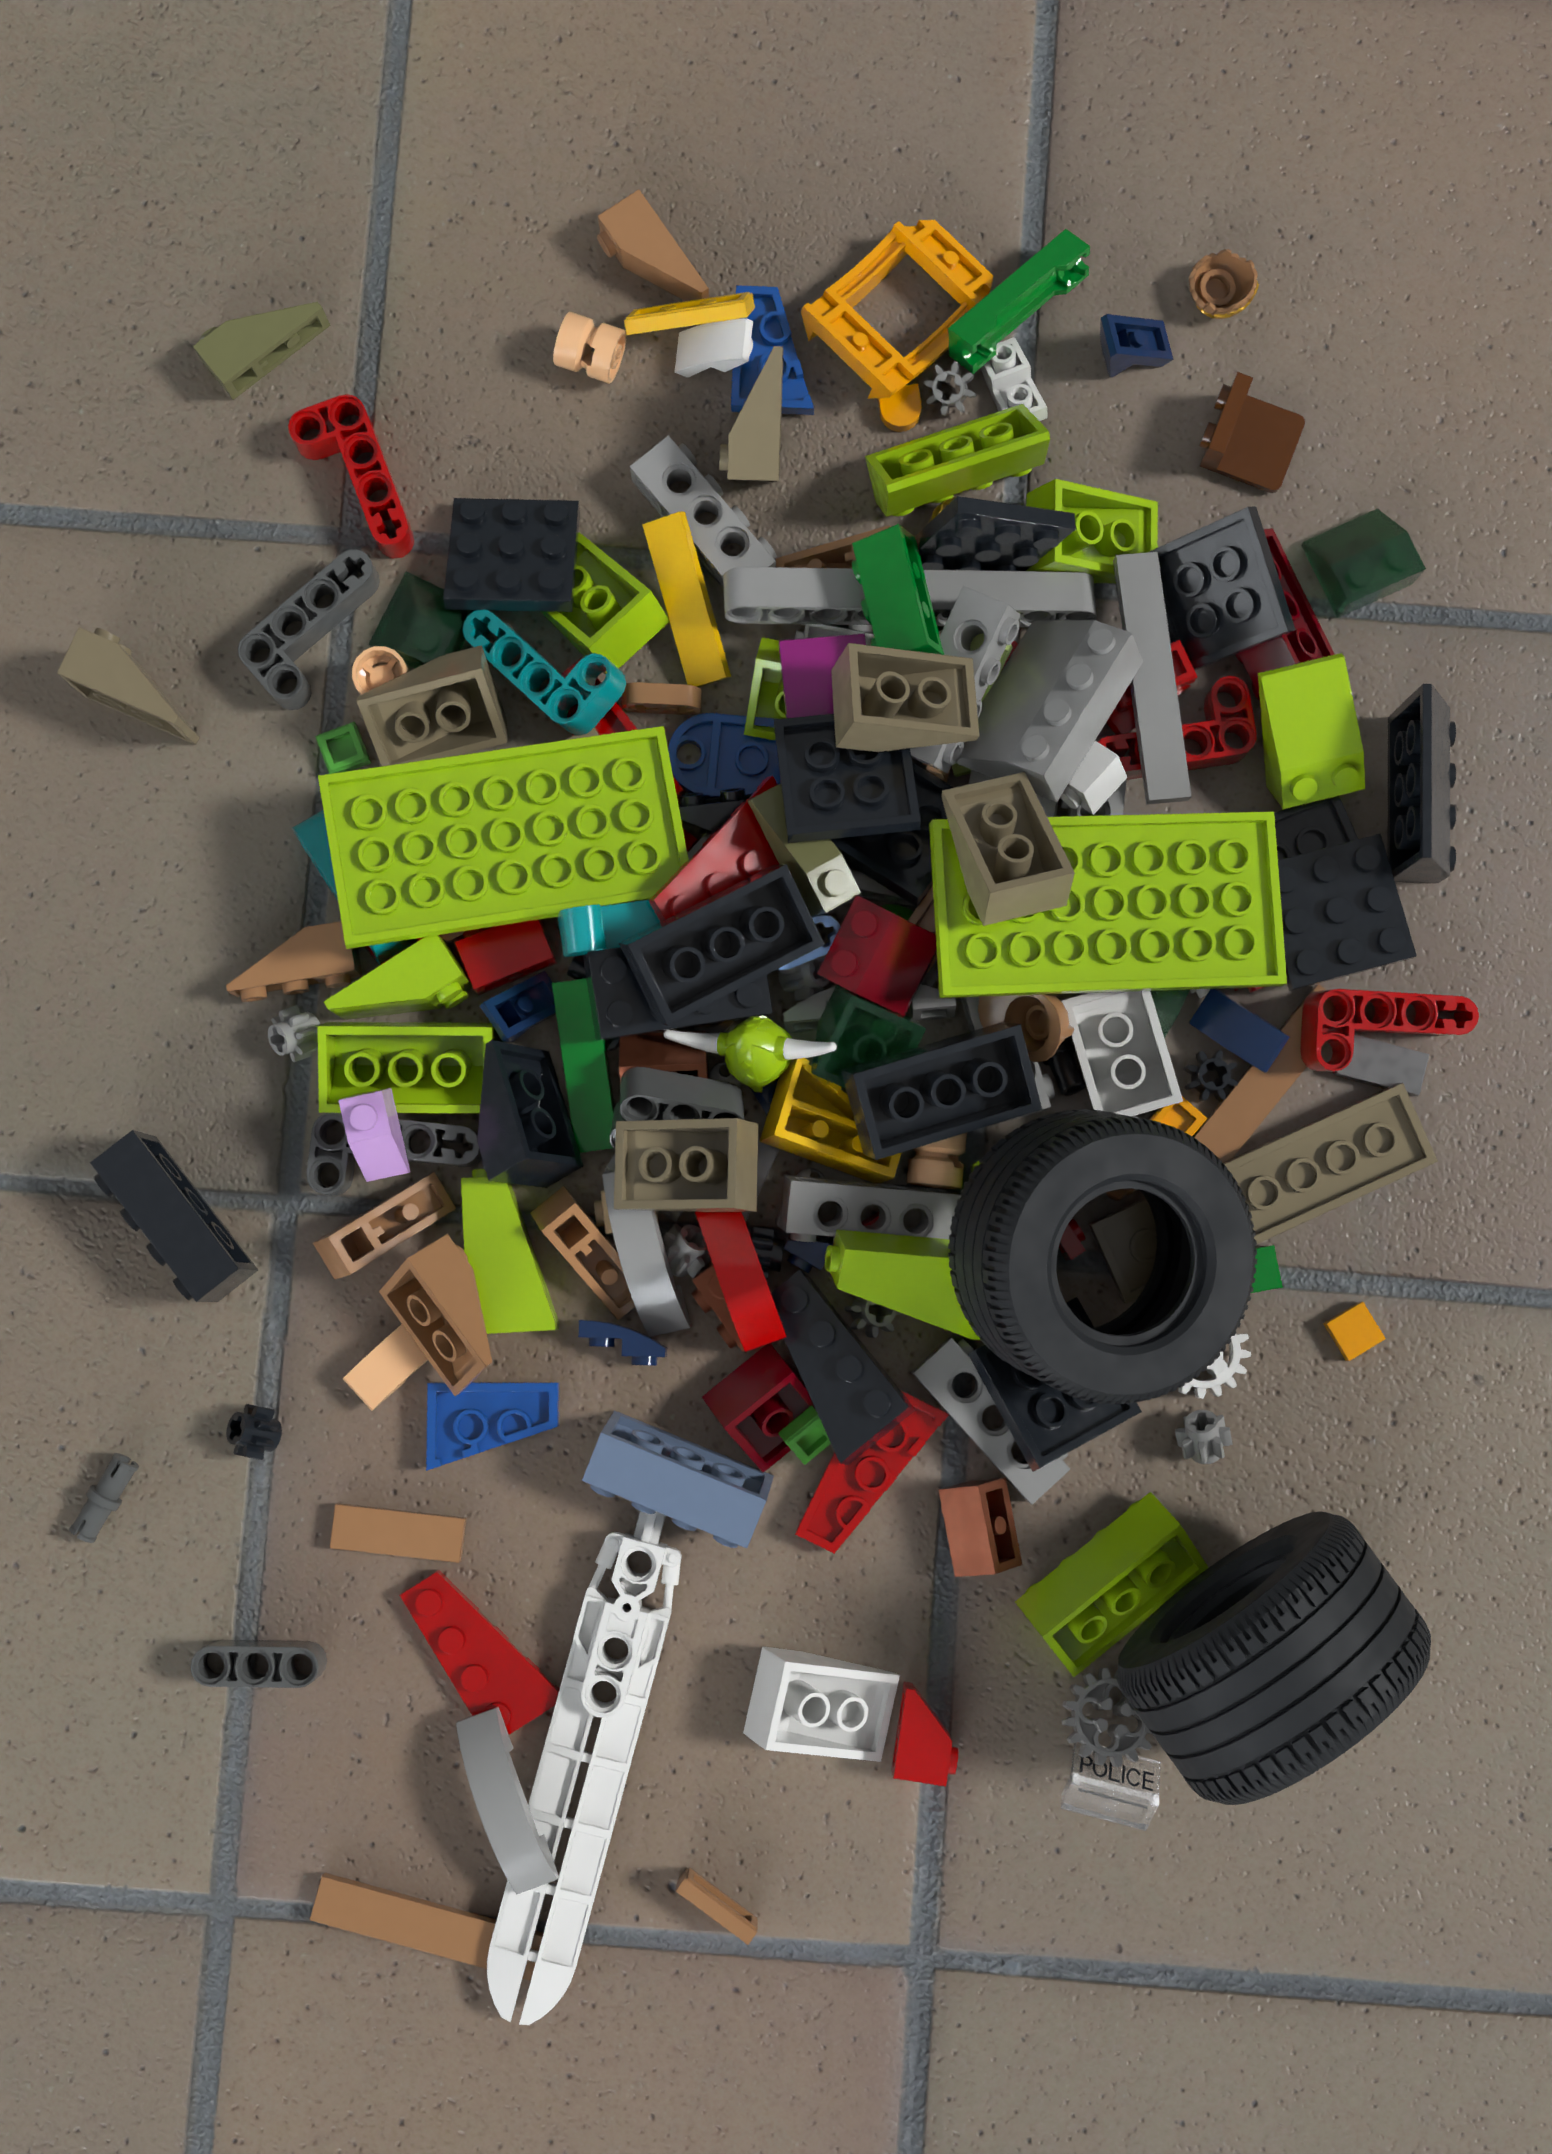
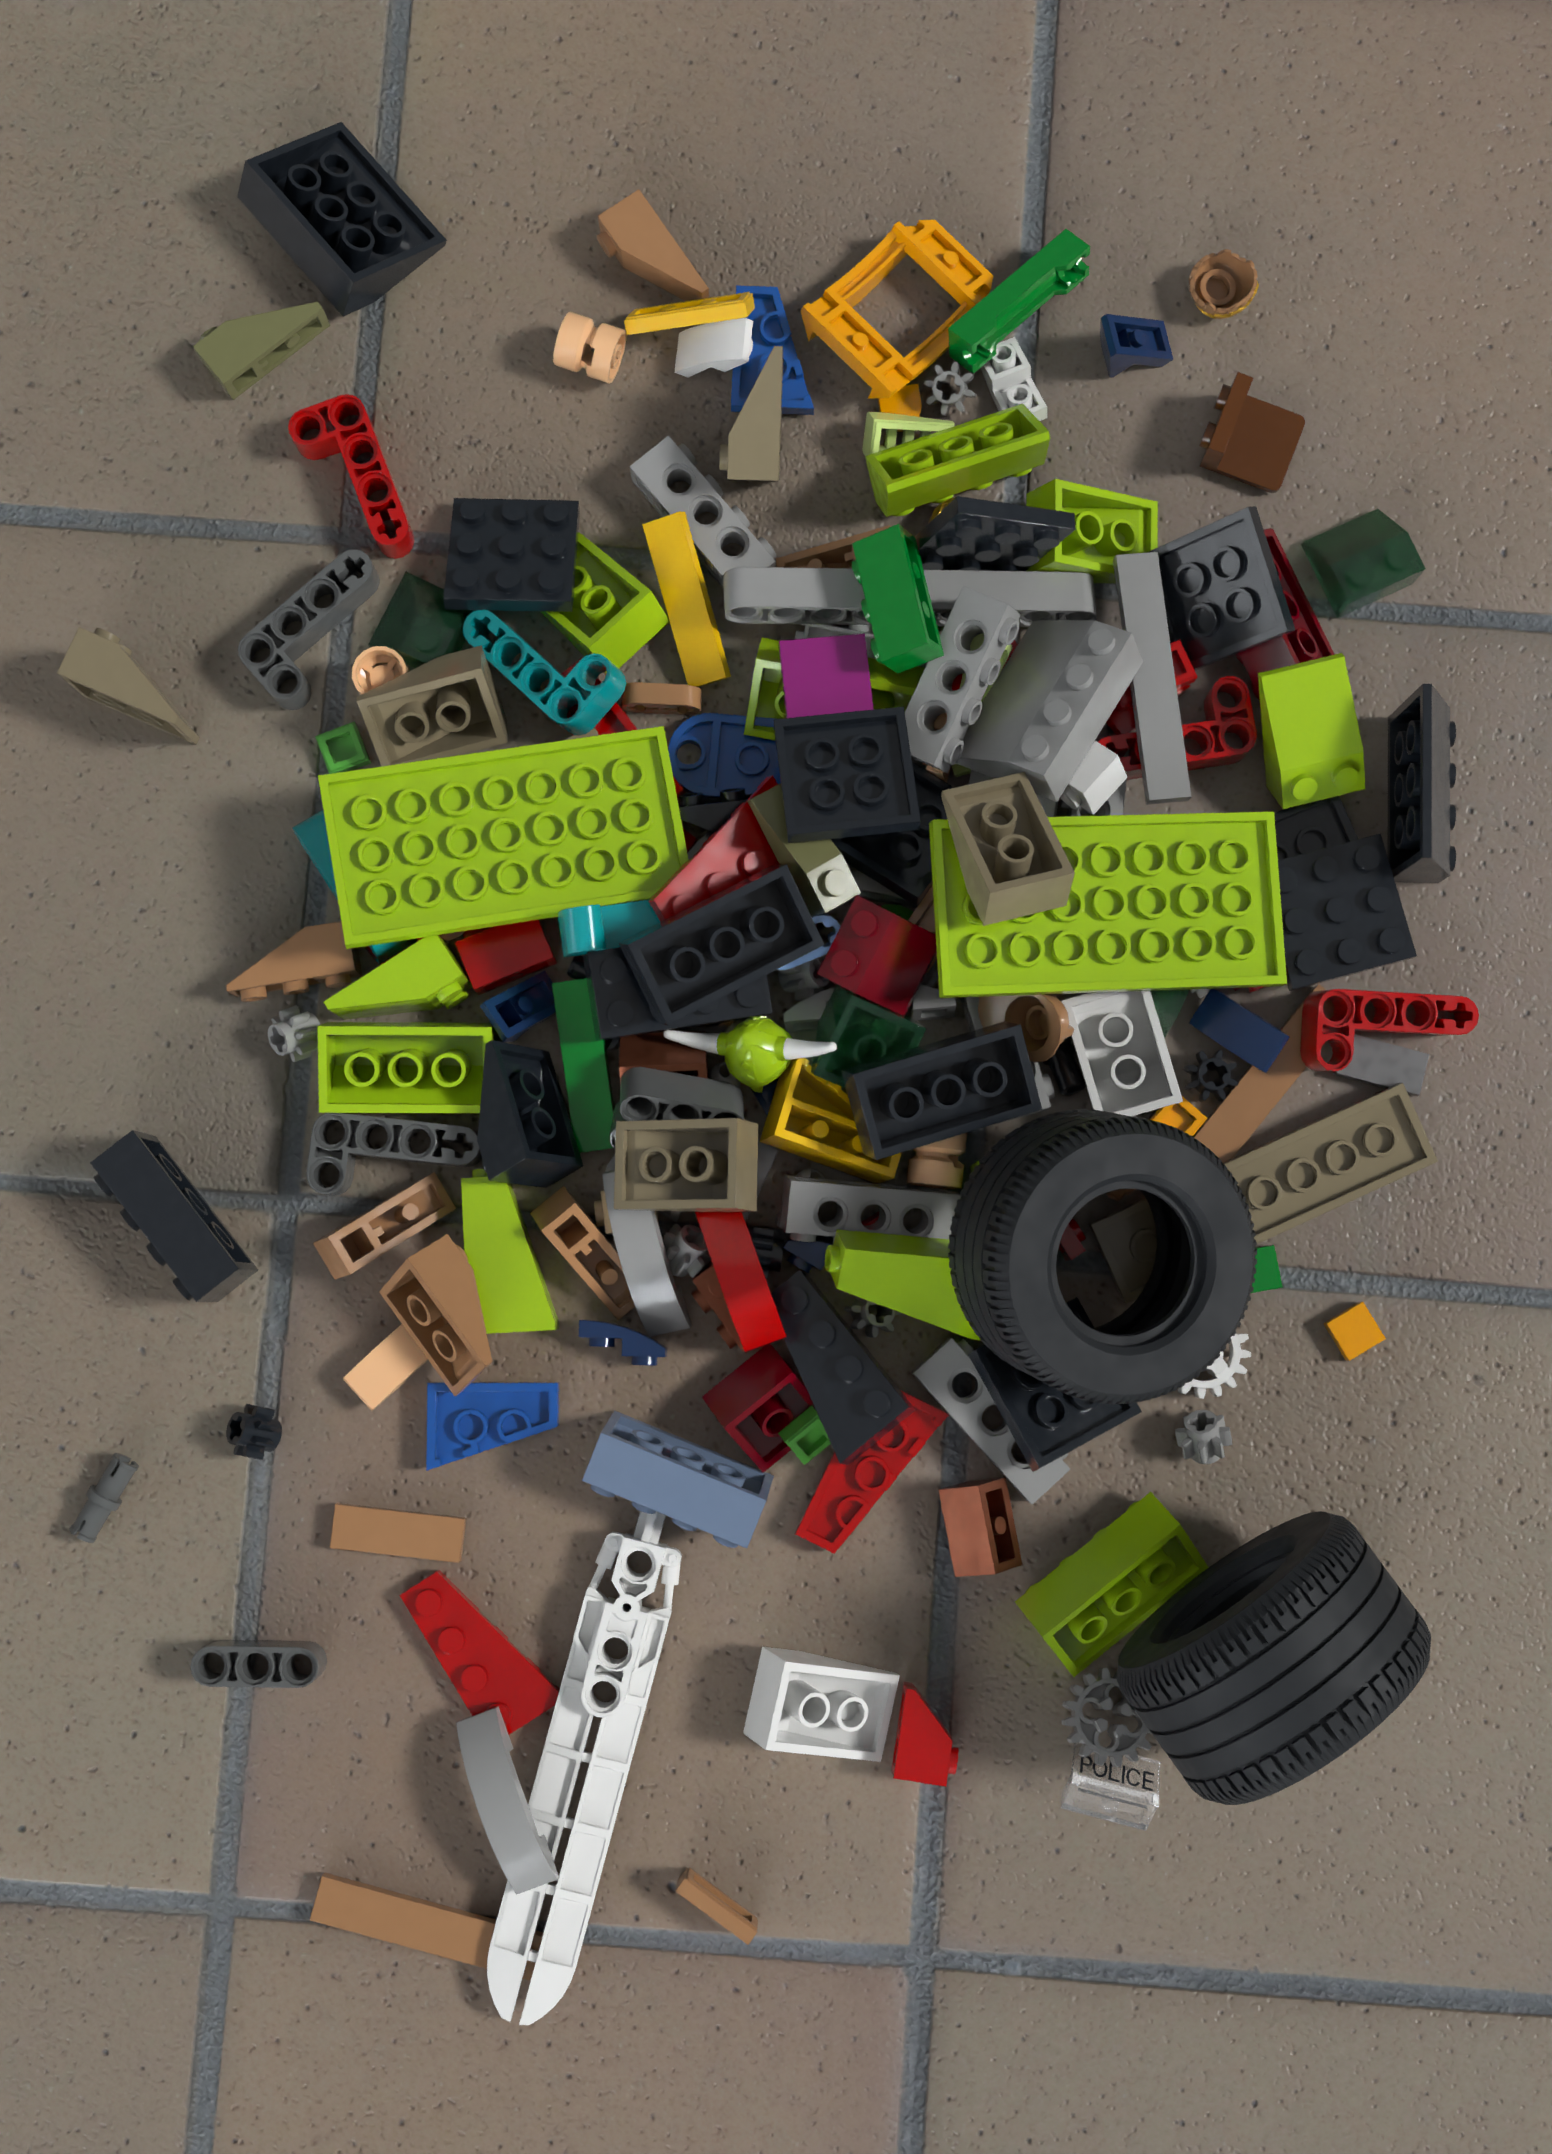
lavender slope [338,1088,410,1182] -> none
dark tan slope [831,643,979,752] -> none
none -> black slope [237,122,447,317]
none -> yellowish green slope [862,412,955,456]

